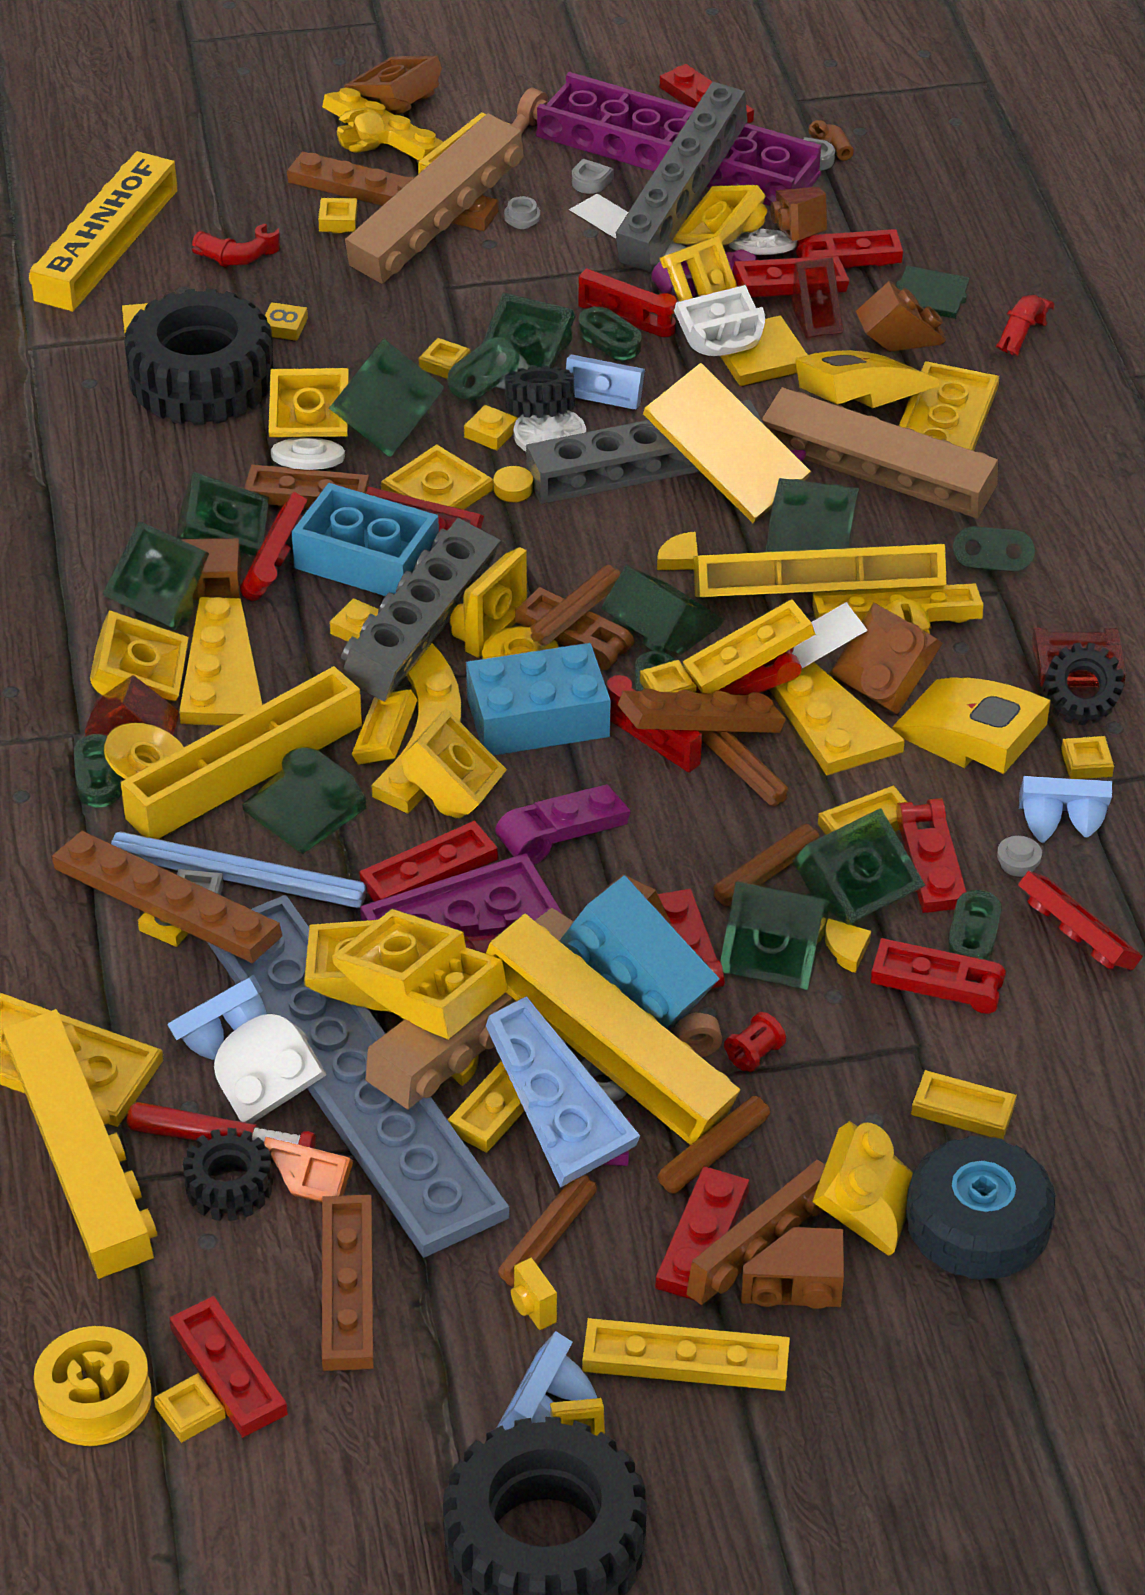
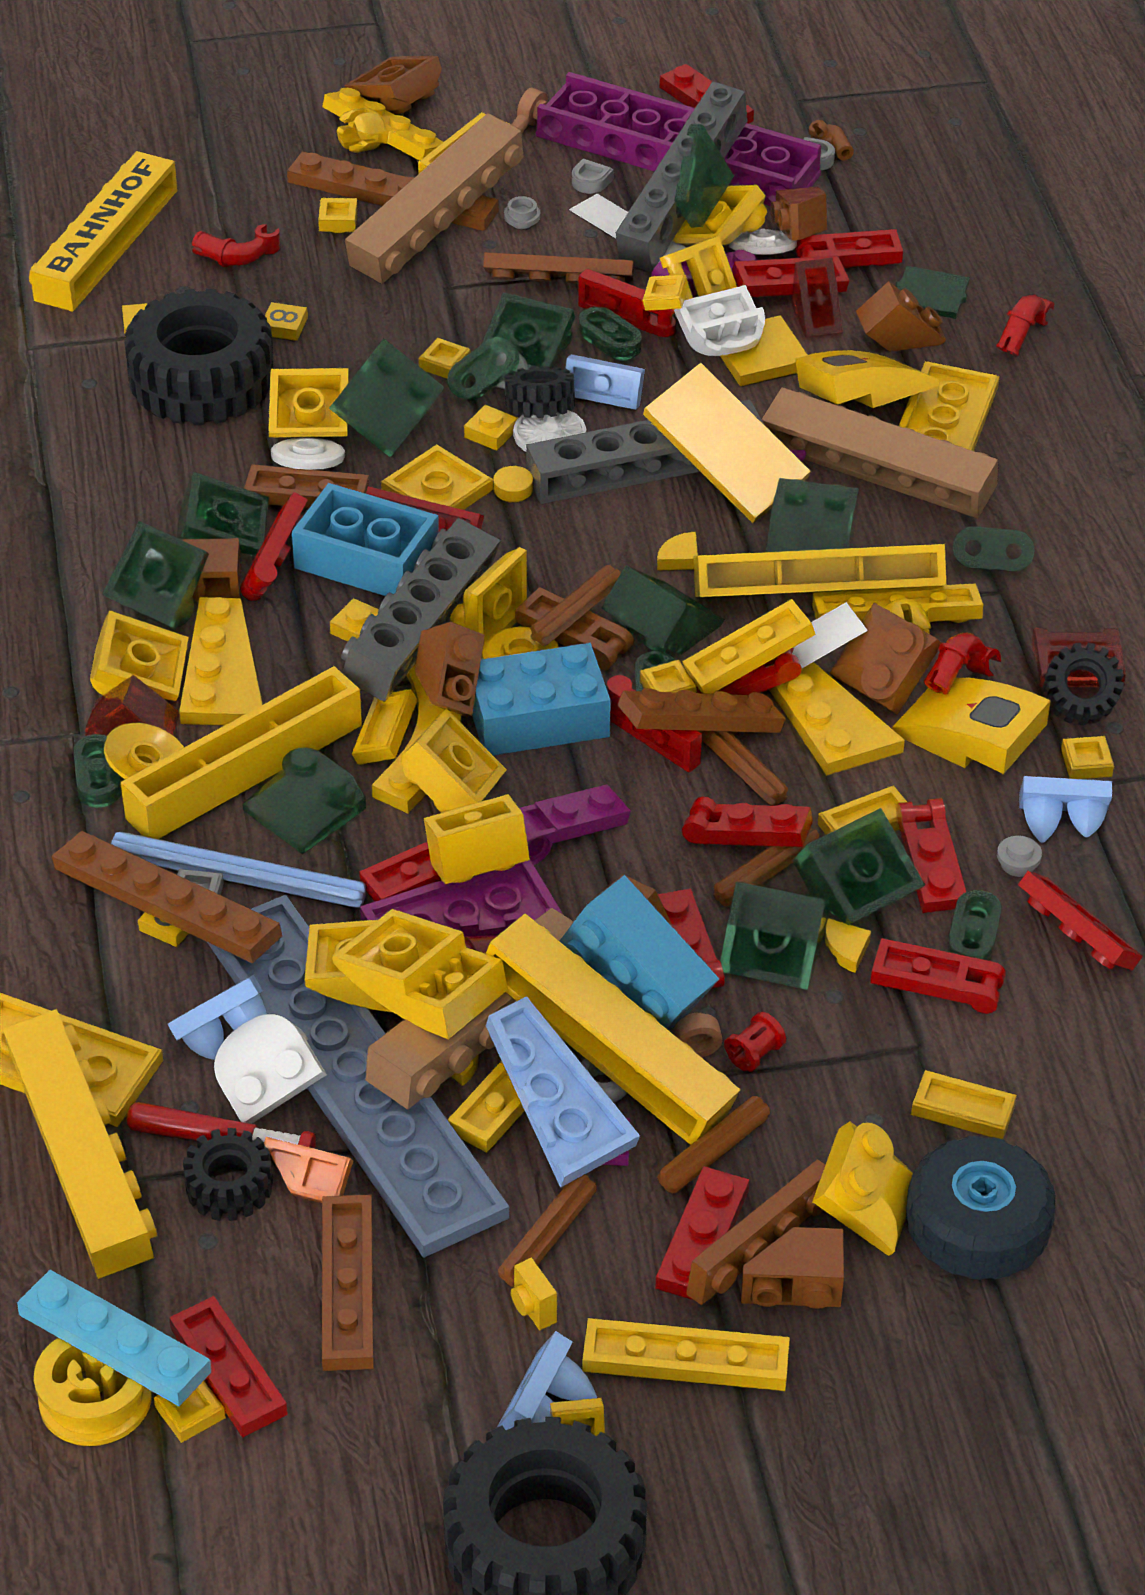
none -> medium azure plate [17,1270,211,1406]
none -> dark orange slope [415,622,485,717]
none -> yellow brick [424,794,530,884]
none -> dark orange plate [483,252,634,284]
none -> yellow tile [643,275,688,311]
none -> clear green wing [674,123,734,228]
none -> red plate [682,797,813,847]
none -> red piece [924,633,1001,694]

